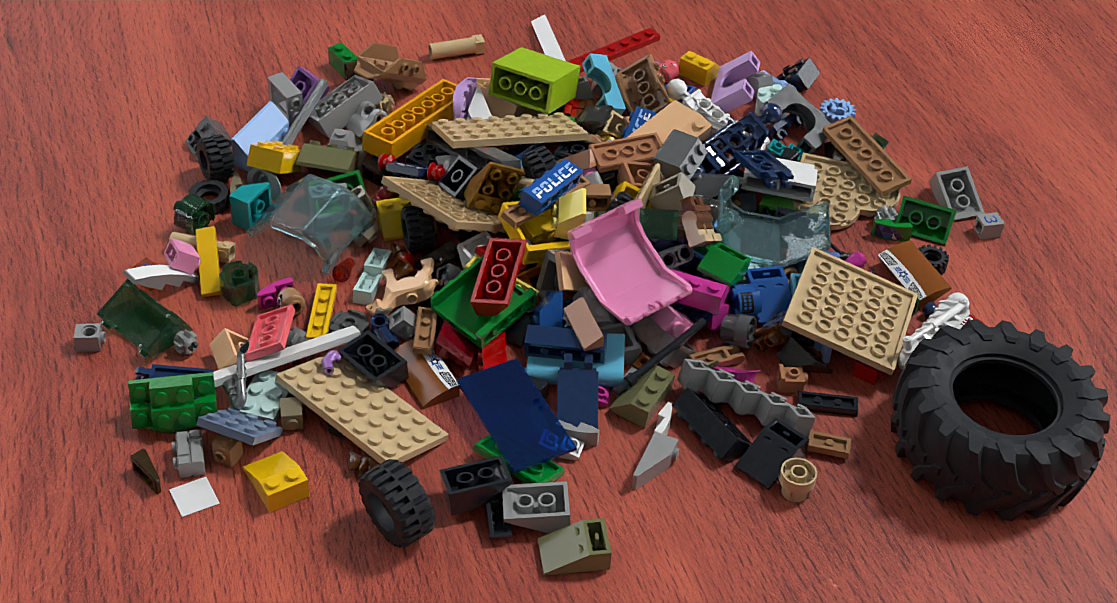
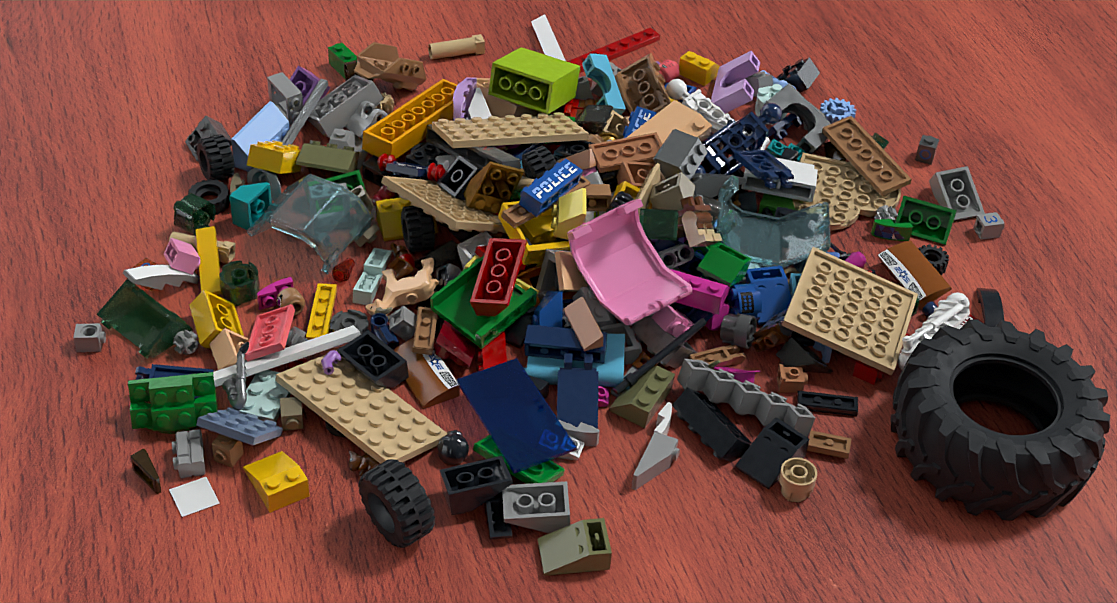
none -> yellow slope [189,290,244,349]
none -> black piece [437,430,469,465]
none -> dark grey brick [915,135,939,165]
none -> black slope [976,288,1004,327]

